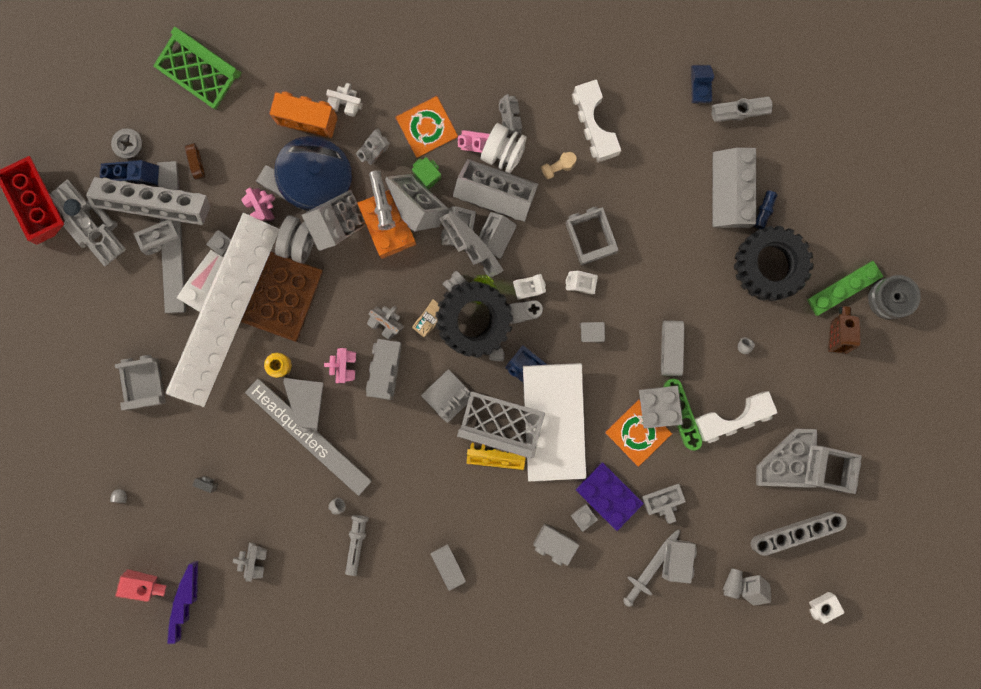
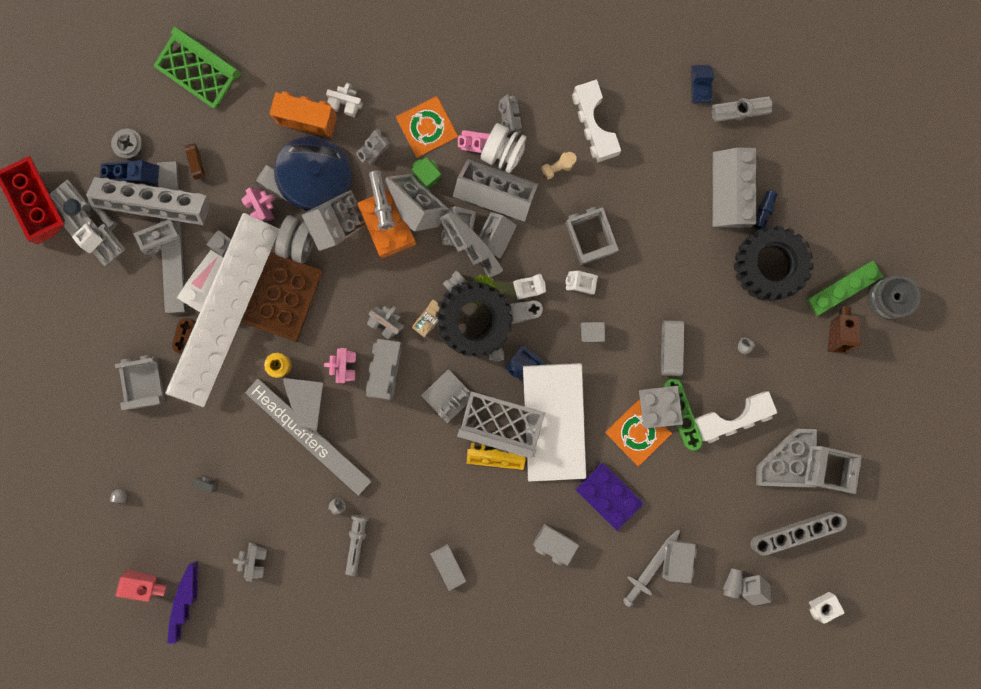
light grey plate [571,504,598,532] -> none
light grey hinge [642,484,686,524] -> none
none -> white slope [72,223,102,253]
none -> reddish brown beam [172,318,195,354]

